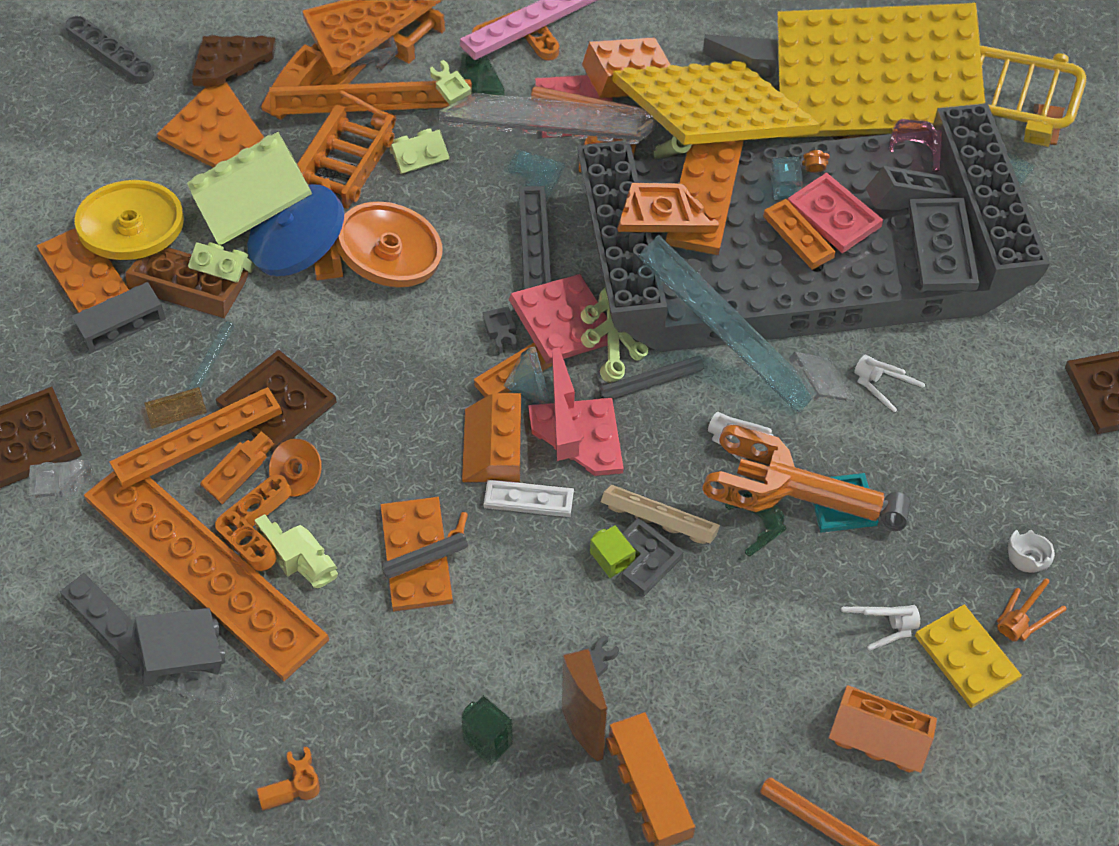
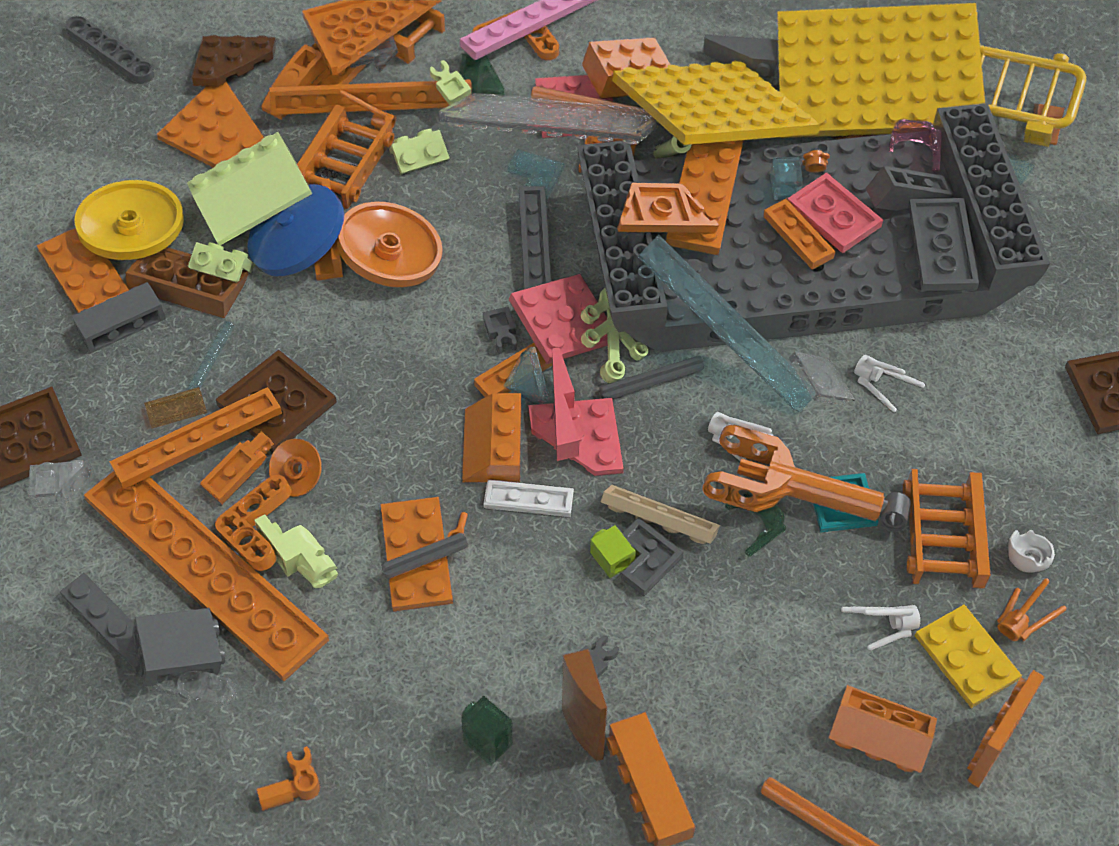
none -> orange fence [902,469,990,588]
none -> orange plate [967,670,1045,788]

